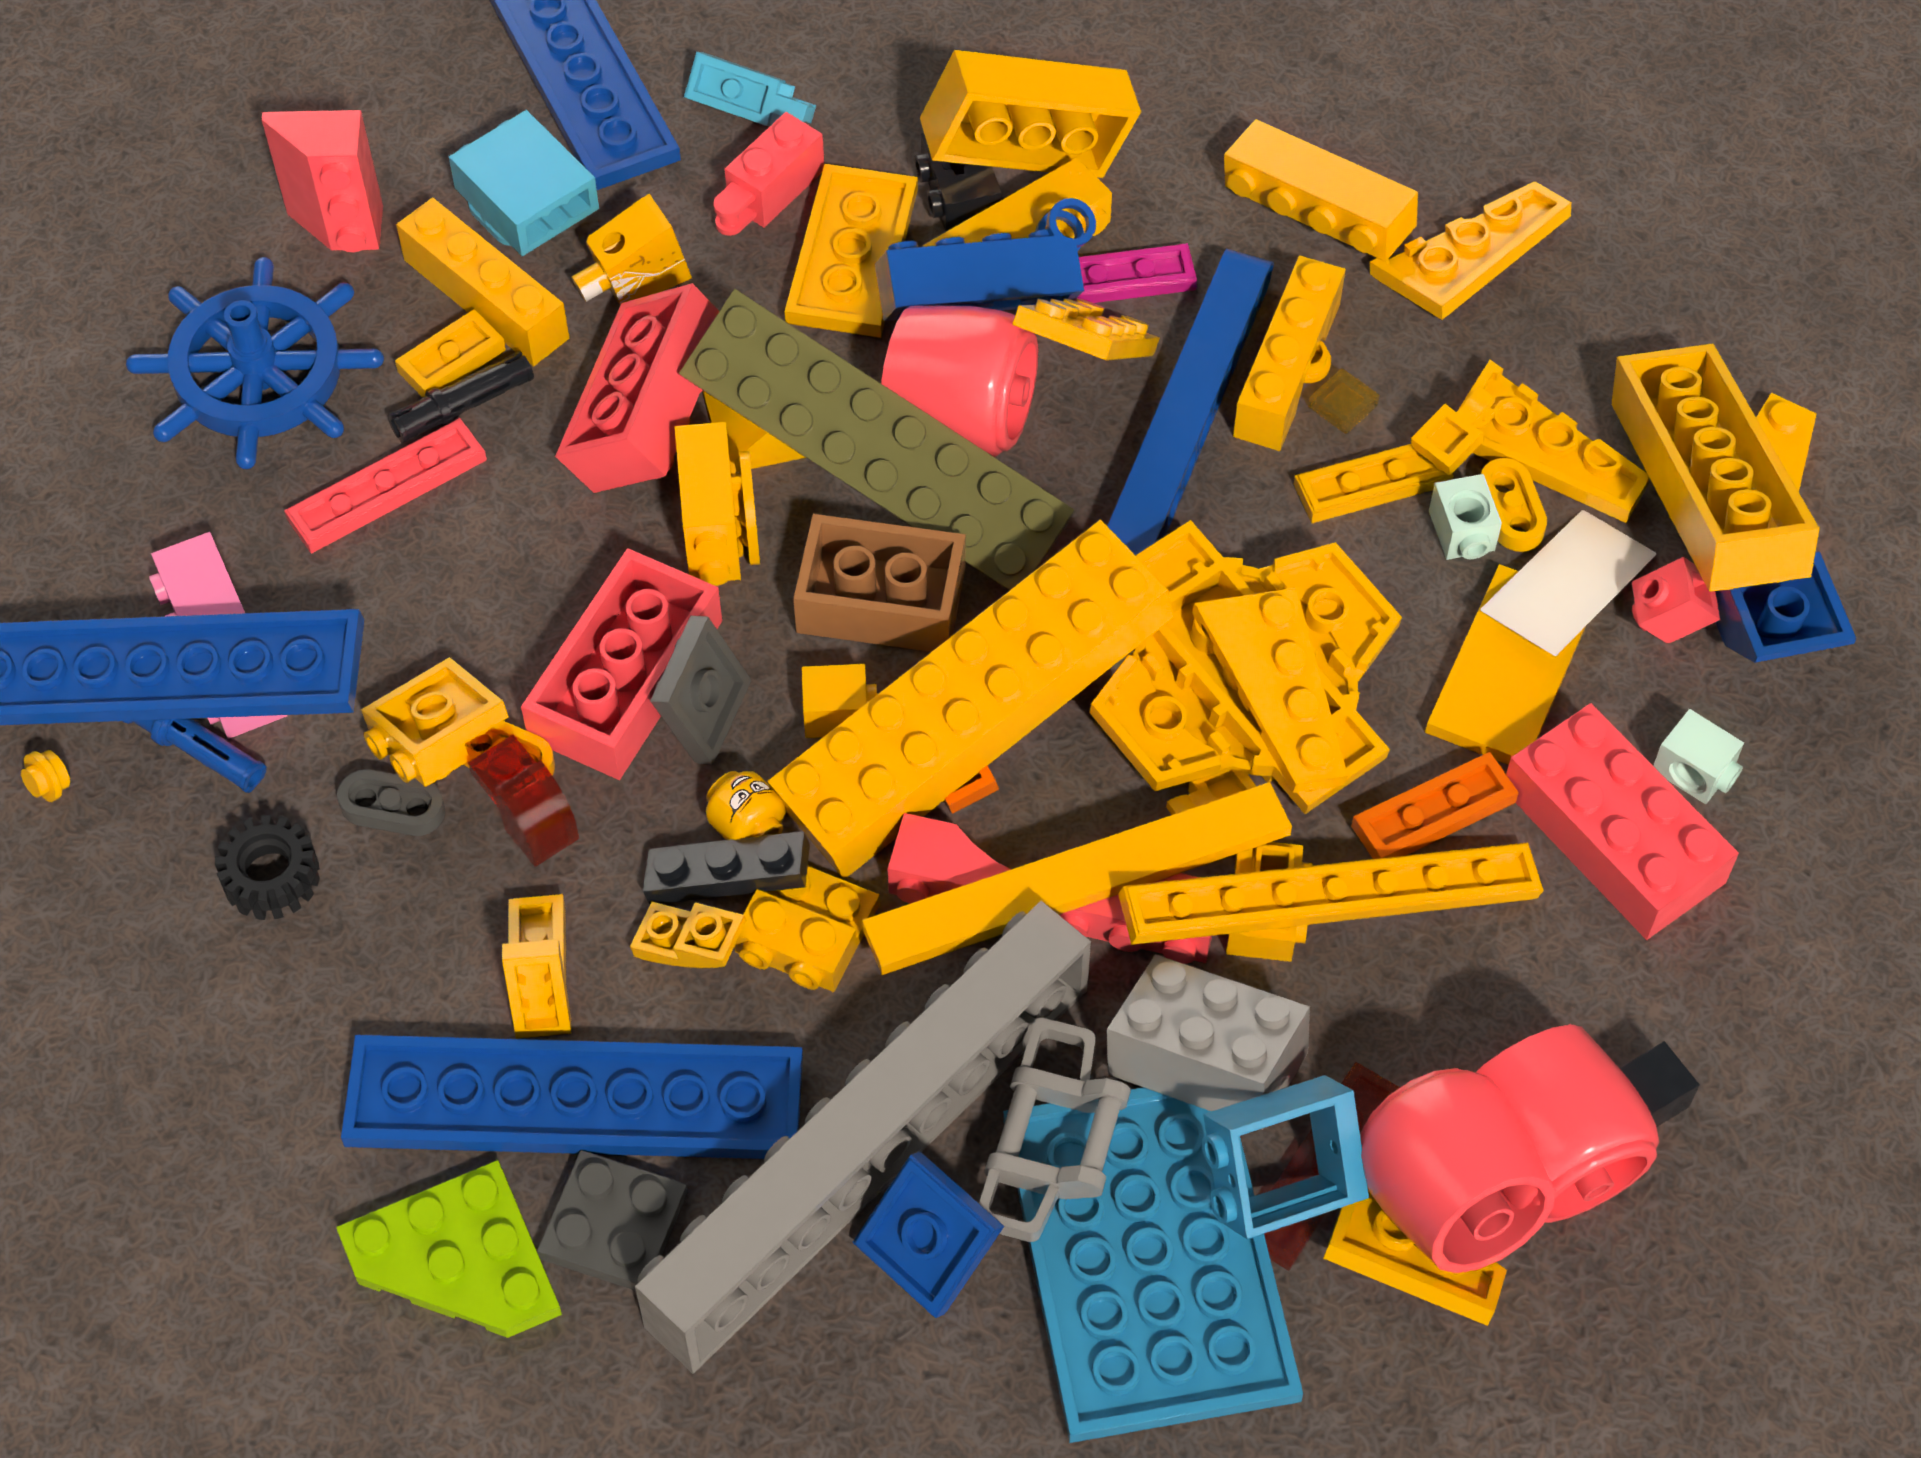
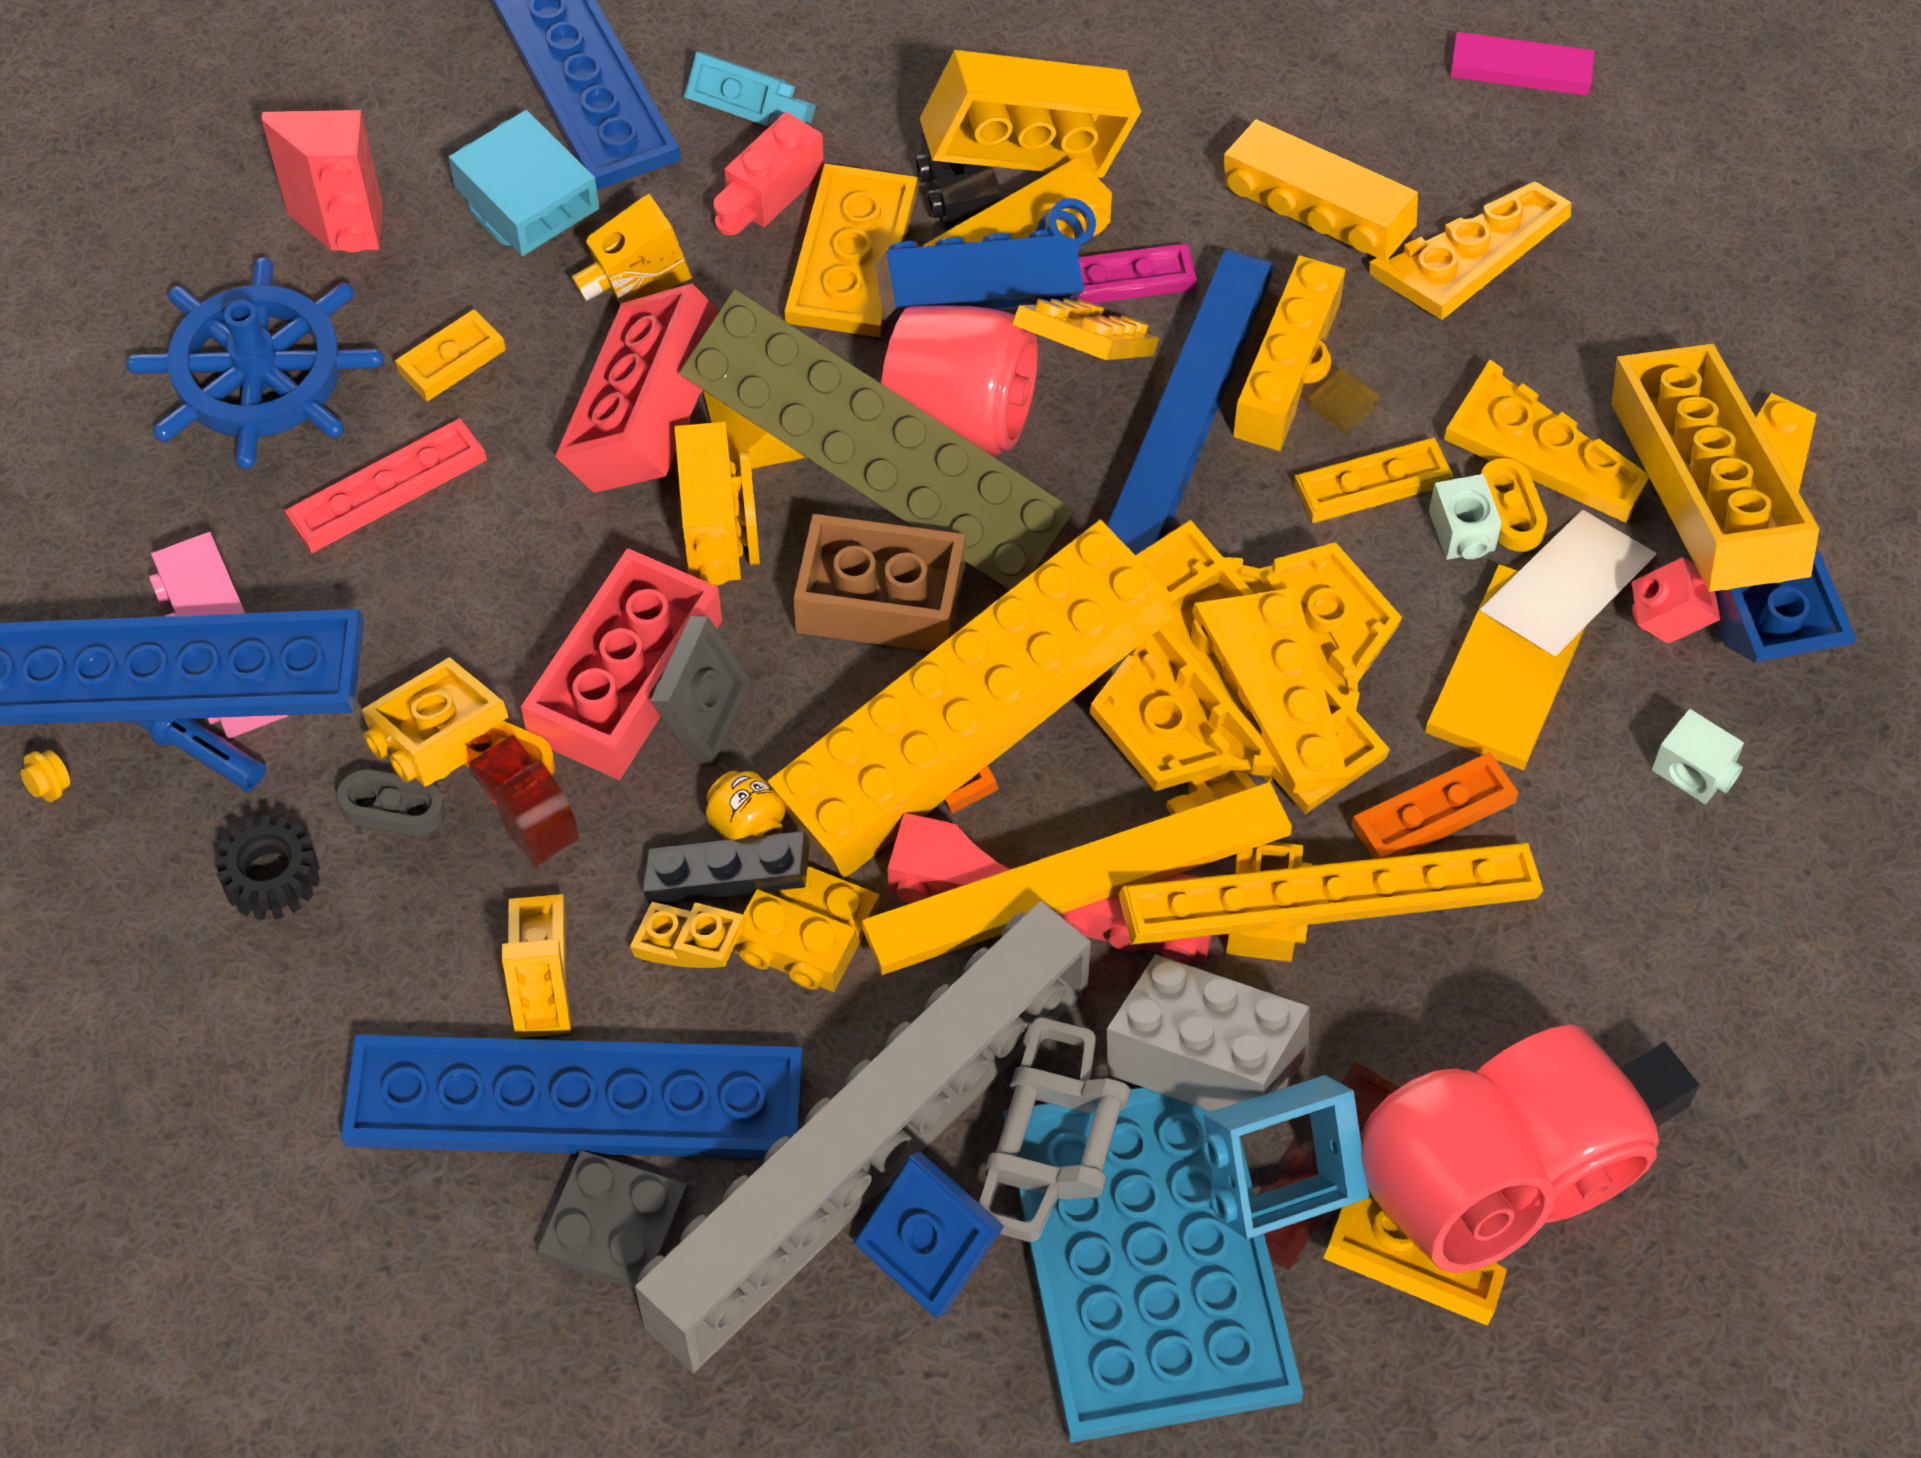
lime plate [336,1160,562,1338] -> none
black pin [388,351,534,443] -> none
yellow brick [396,197,570,367] -> none
yellow brick [802,664,877,738] -> none
yellow plate [1411,386,1496,476] -> none
coral brick [1506,703,1739,940] -> none
none -> dark pink tile [1450,32,1595,96]

